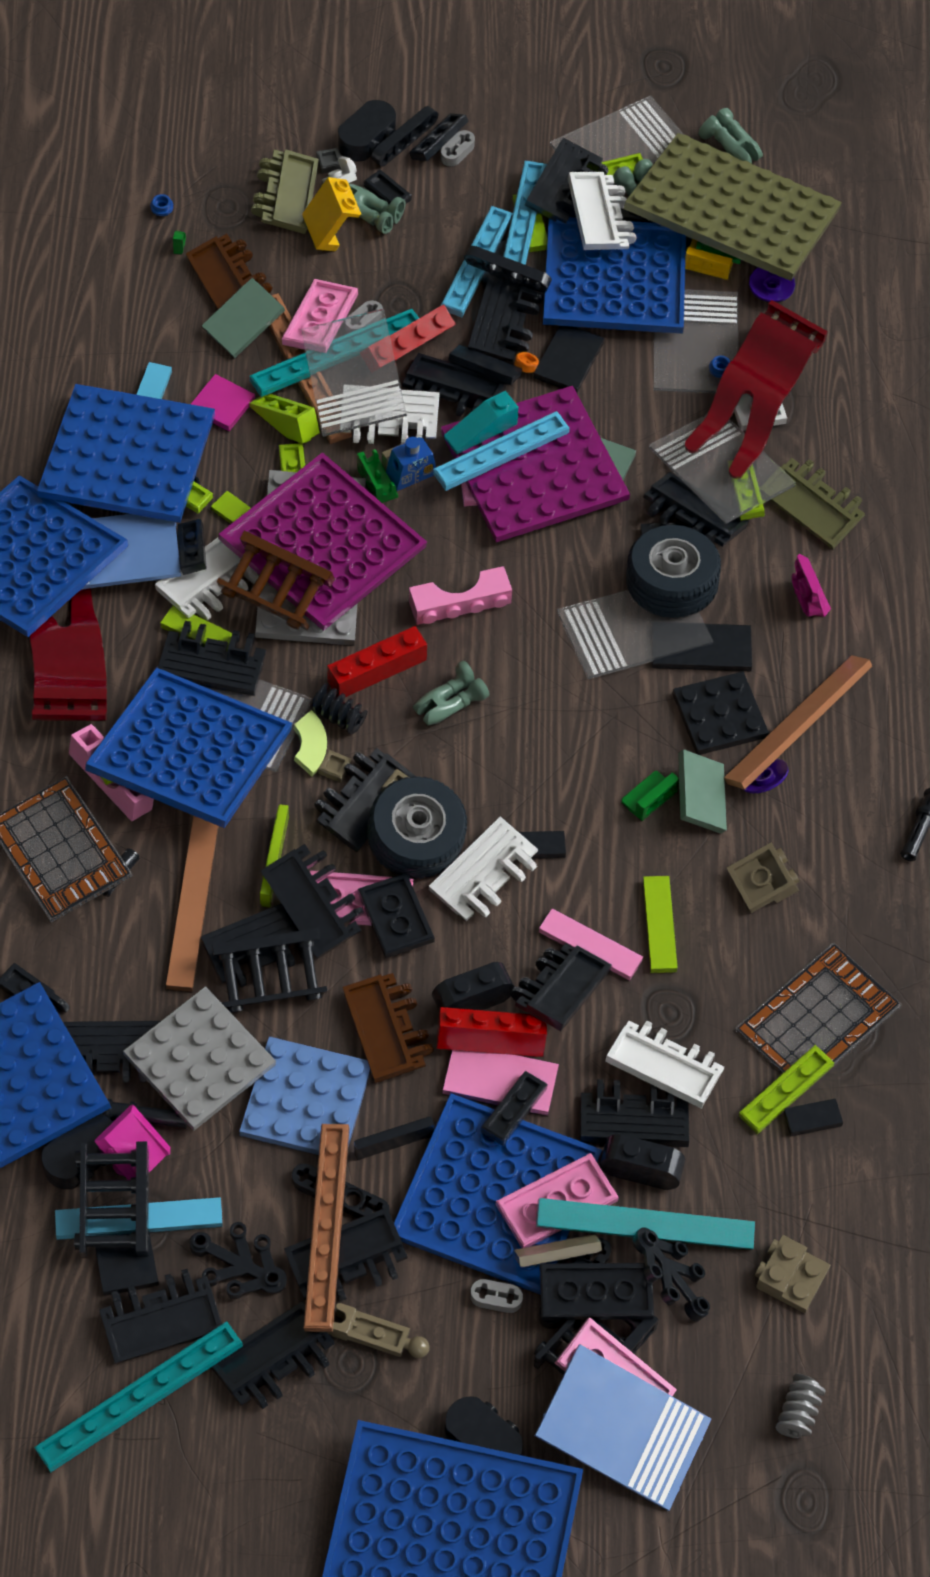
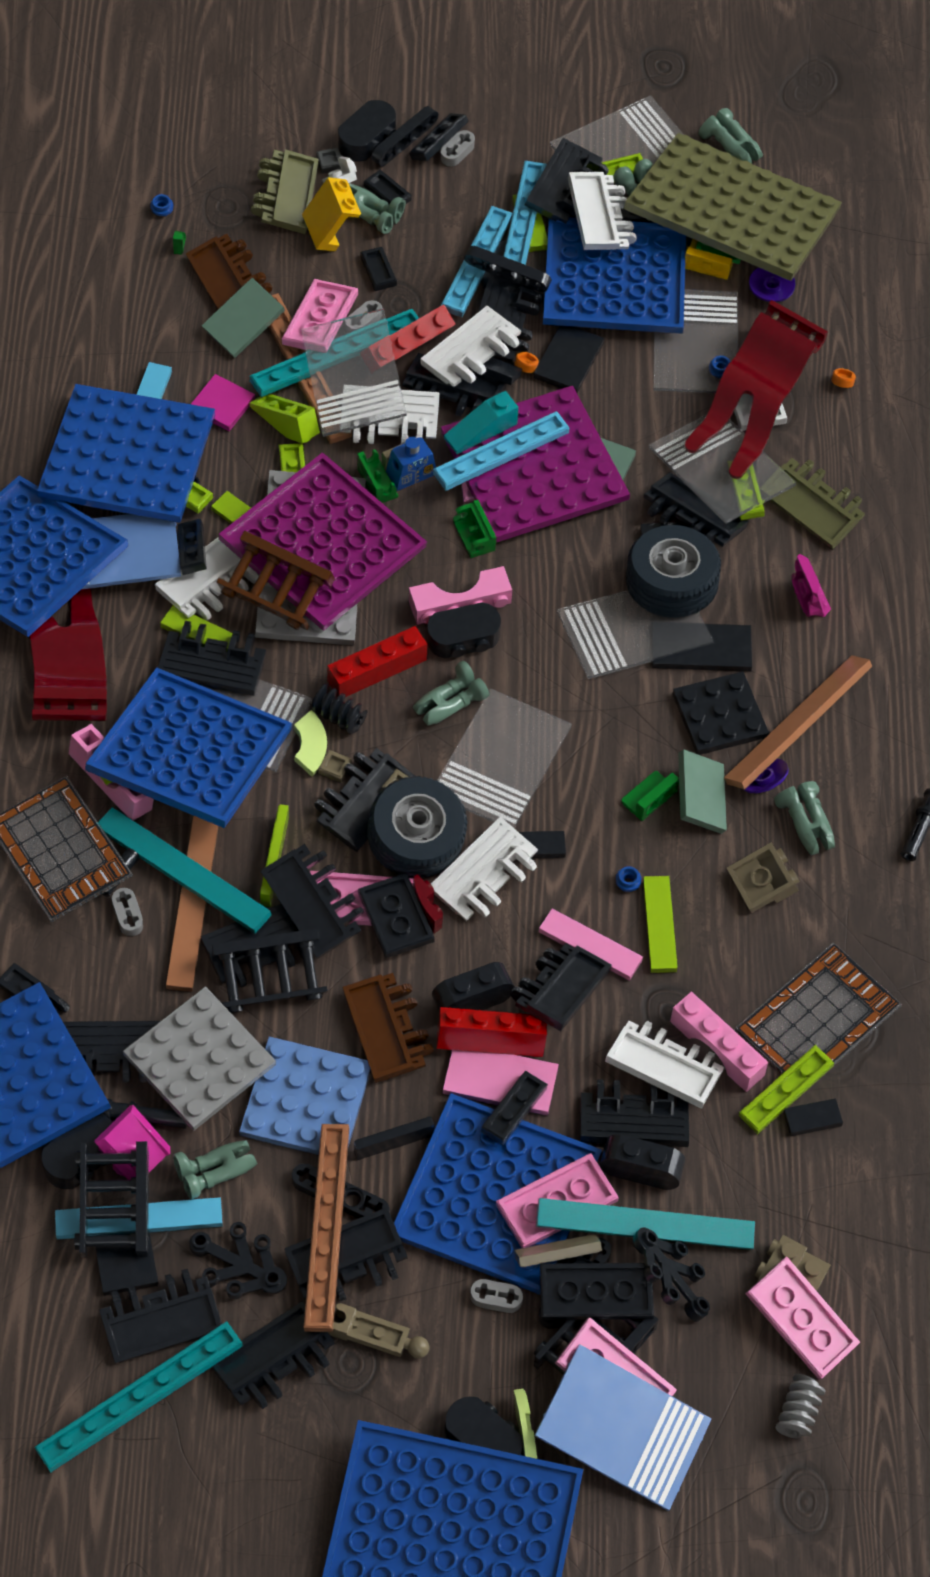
none -> teal tile [97,807,272,934]
none -> light grey beam [112,888,143,937]
none -> sand green piece [173,1140,258,1199]
none -> black tile [360,247,397,291]
none -> dark red slope [413,874,443,934]
none -> white hinge [421,306,521,387]
none -> black brick [427,602,501,659]
none -> clear piece [438,689,572,828]
none -> green hinge [453,500,496,559]
none -> yellowish green tile [514,1389,537,1459]
none -> blue plate [615,866,642,892]
none -> bright pink arch [670,991,768,1092]
none -> bright pink tile [745,1257,860,1380]
none -> sand green piece [774,781,835,856]
none -> orange tile [831,368,856,388]

